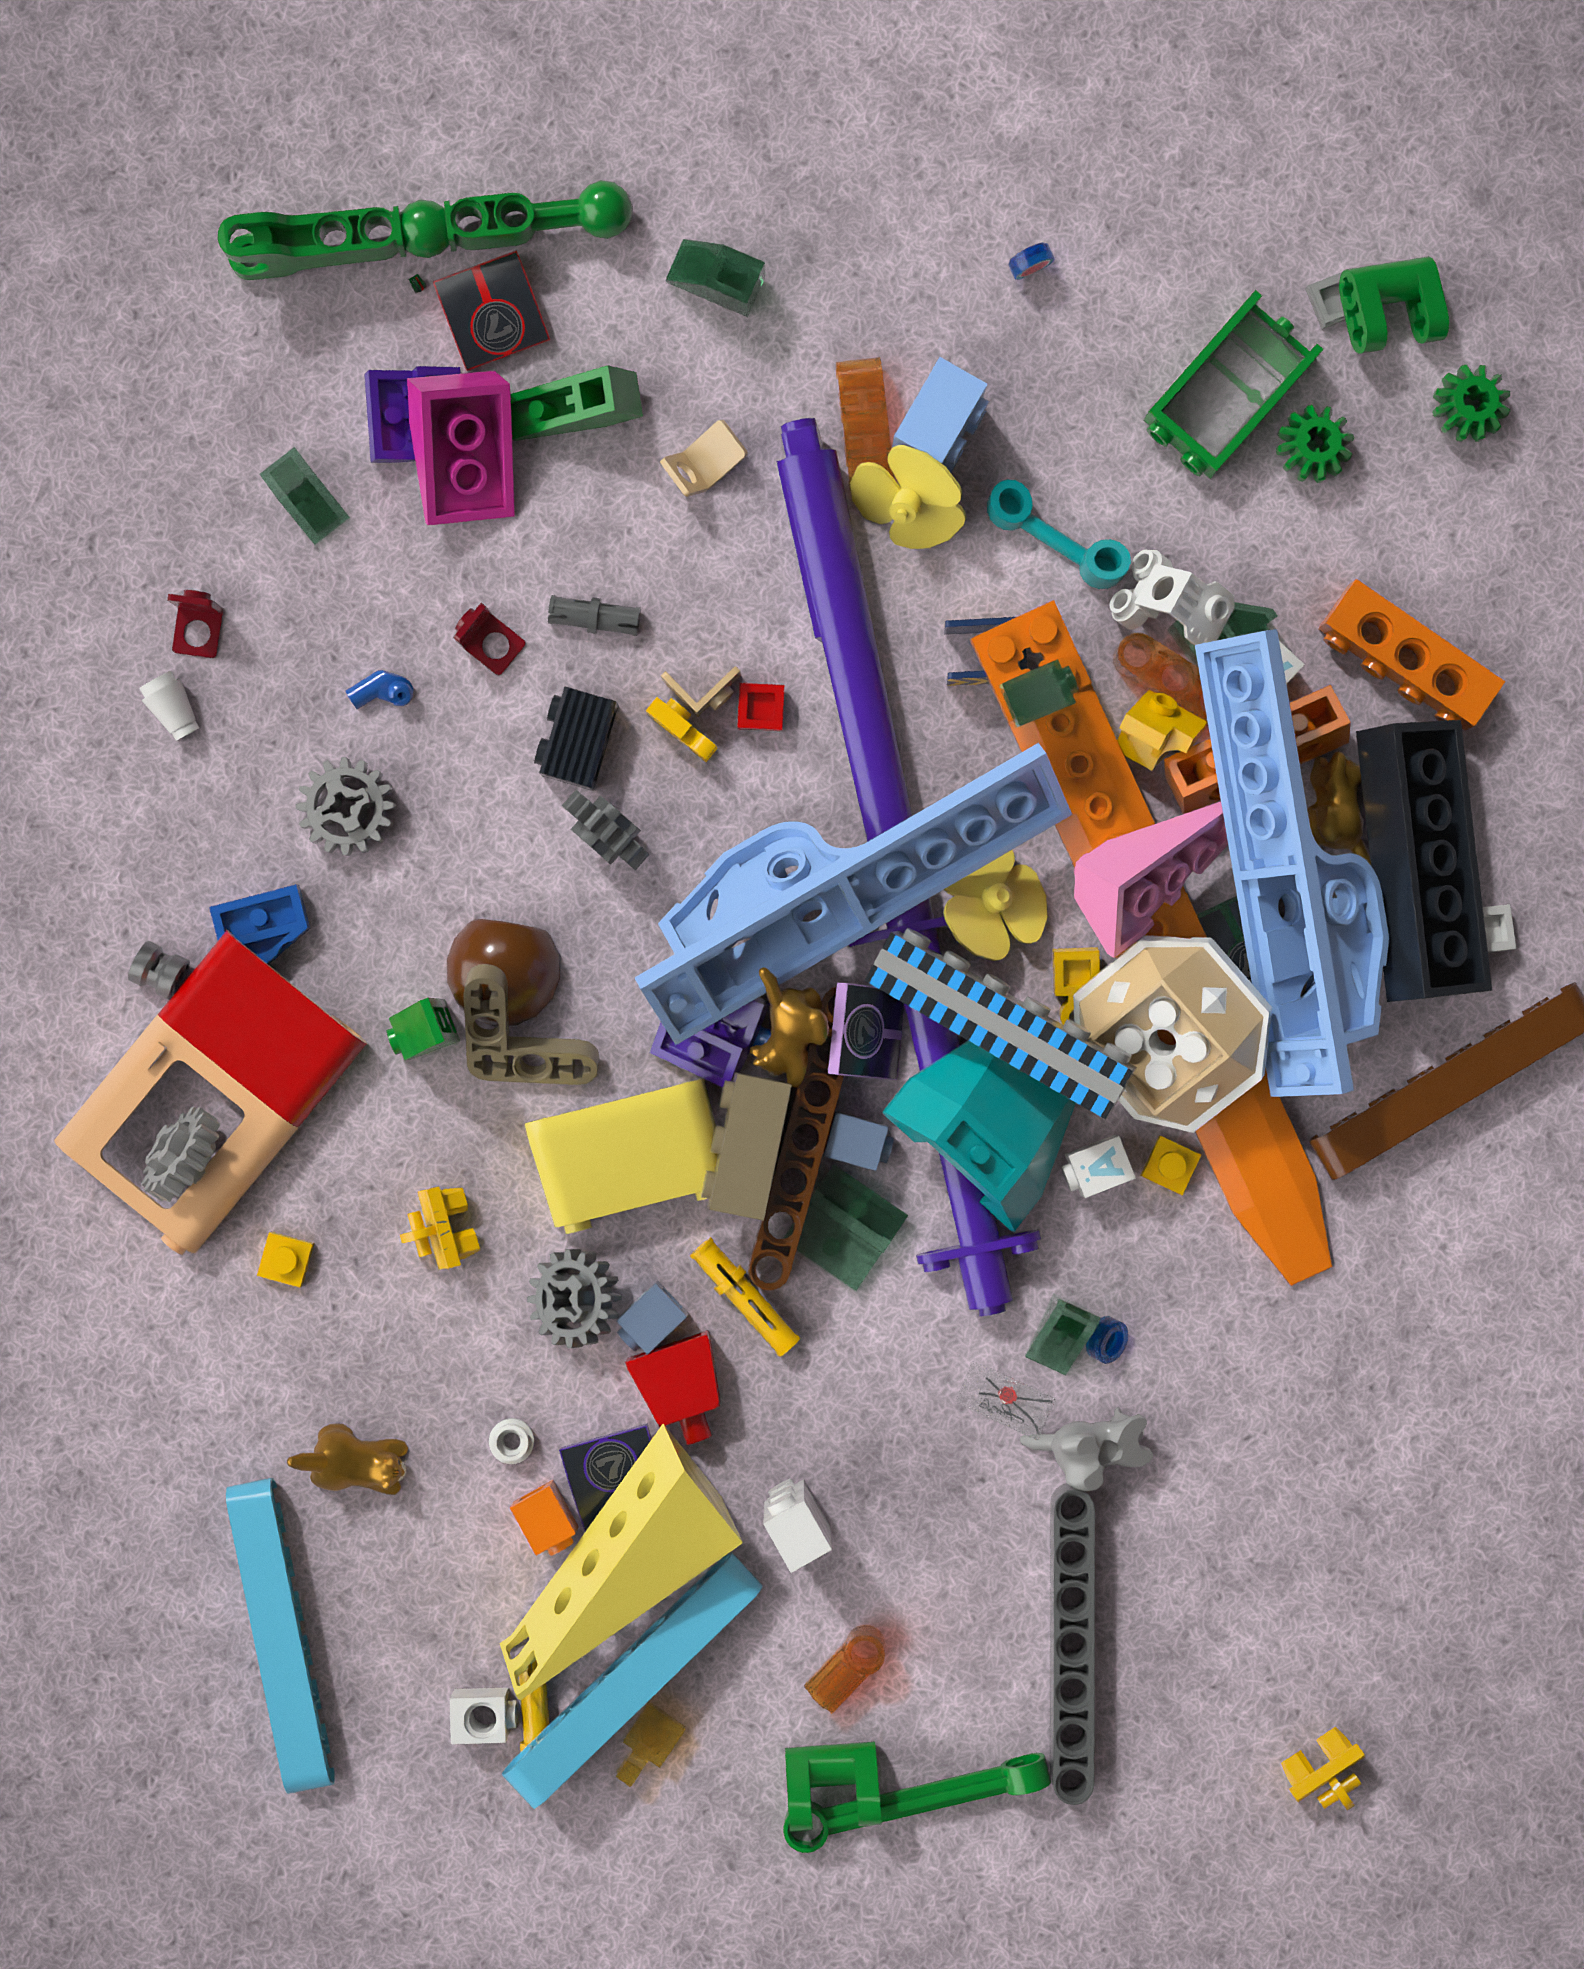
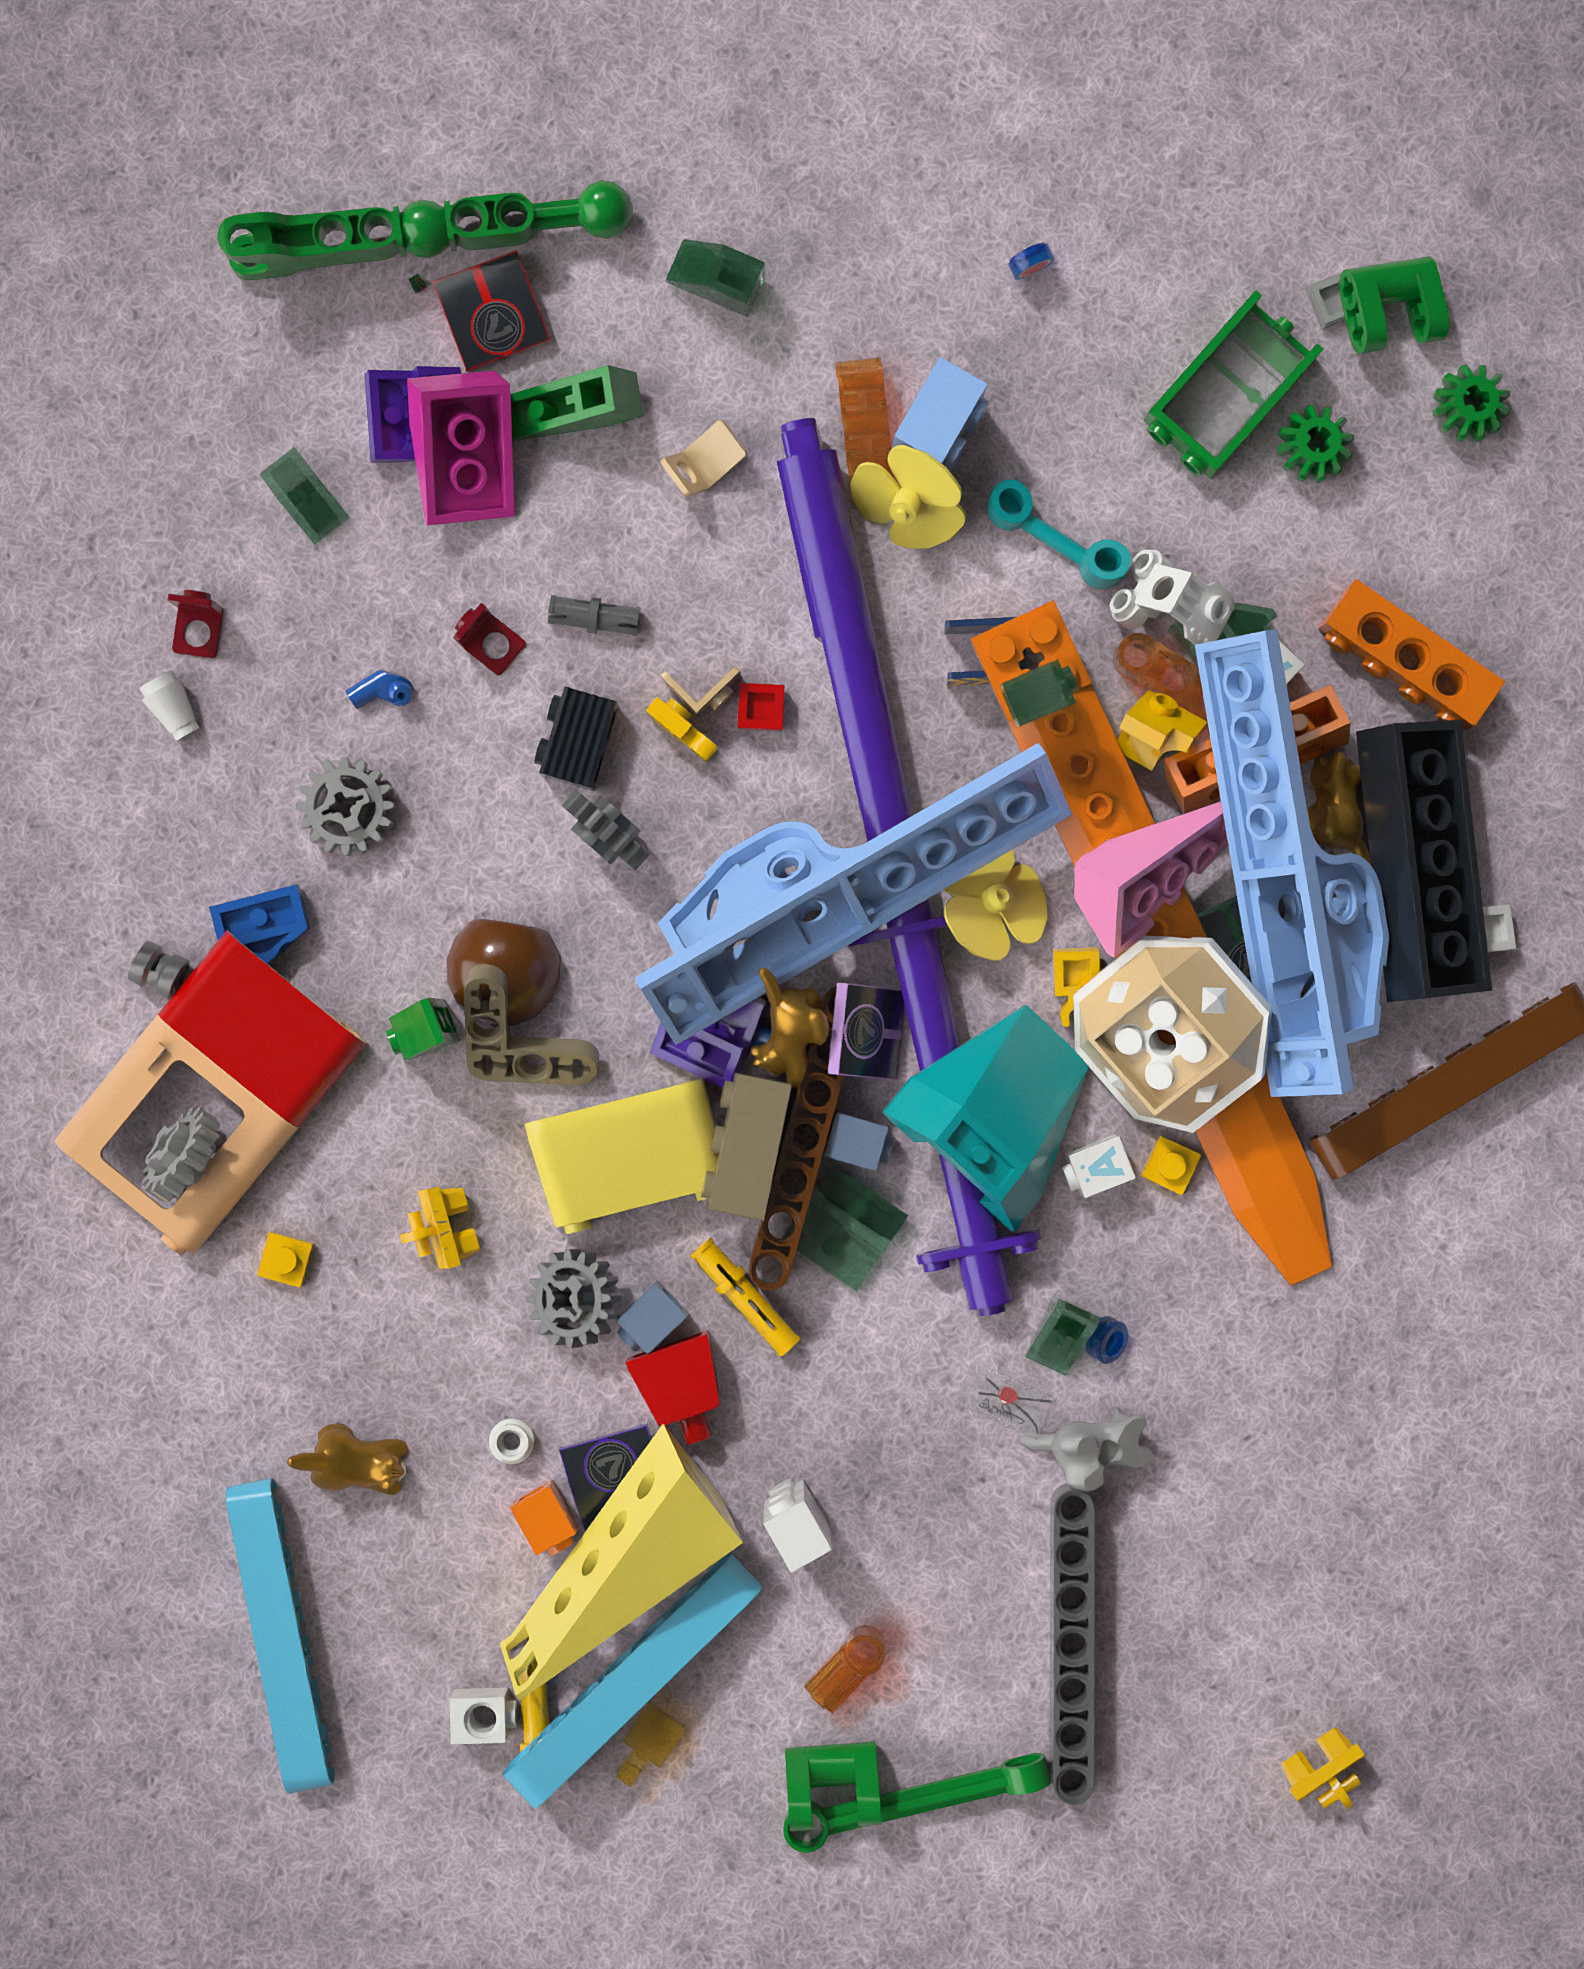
brick [865,928,1137,1120] -> none

